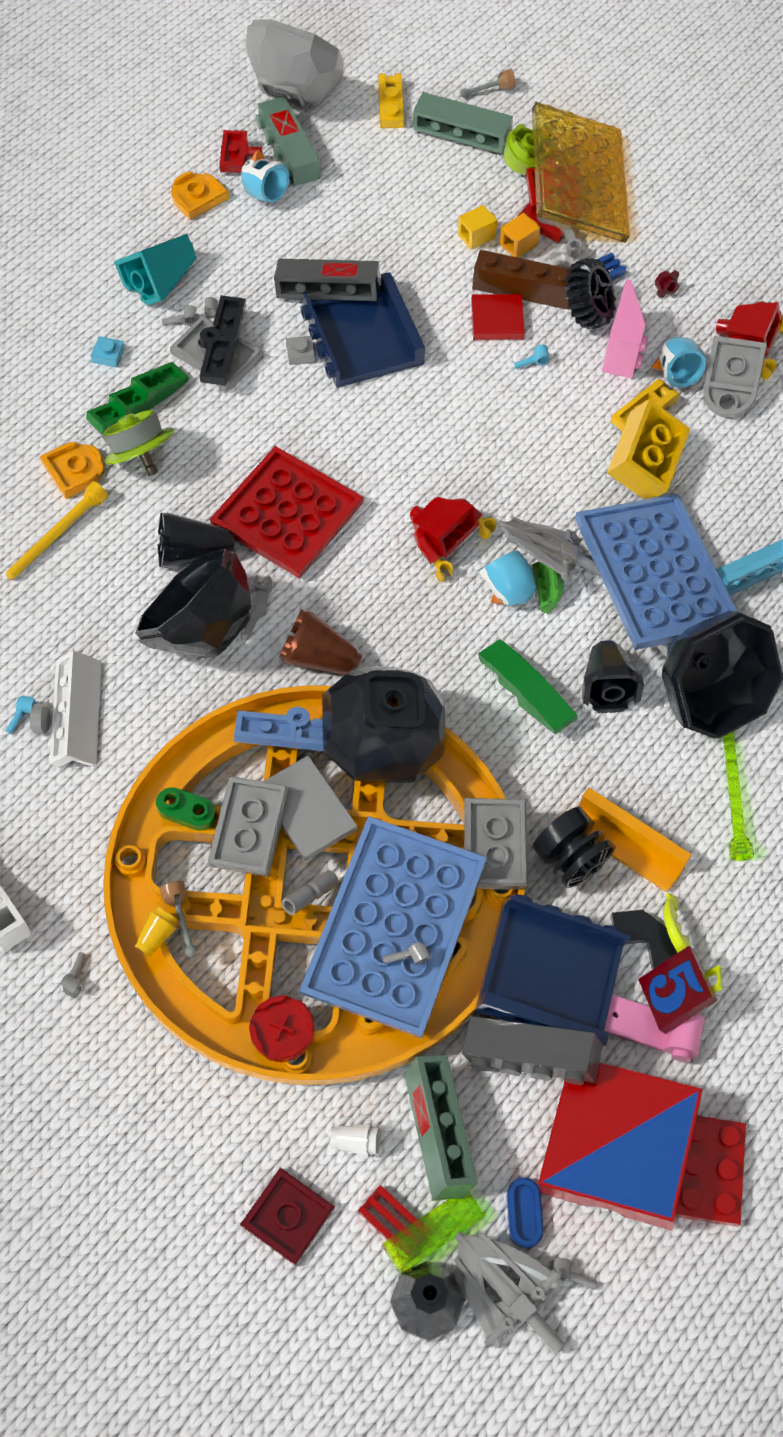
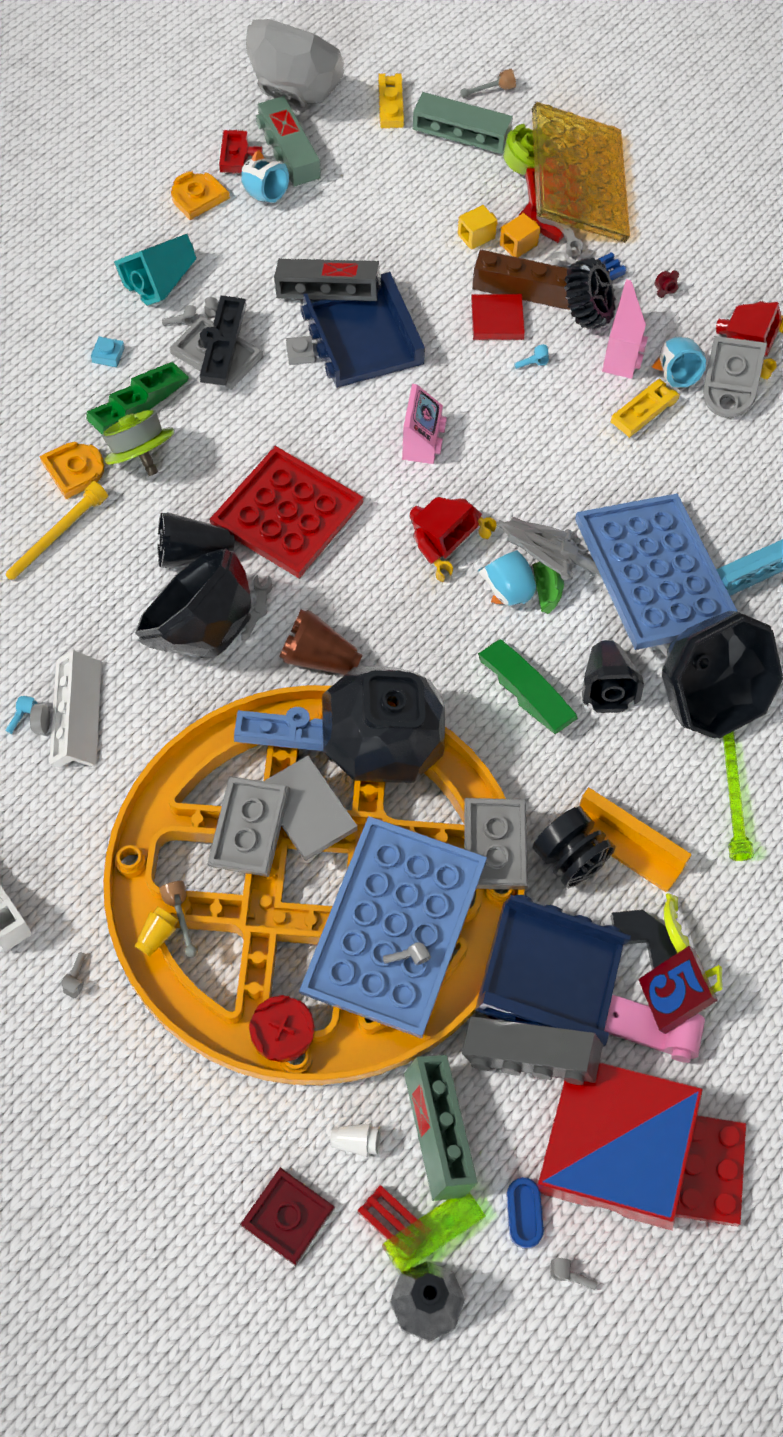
green plate [156,787,216,831] -> none
light grey piece [282,870,339,915] -> none
light grey bar [453,1231,565,1353] -> none
yellow brick [607,398,691,499] -> none
none -> bright pink slope [402,384,447,464]

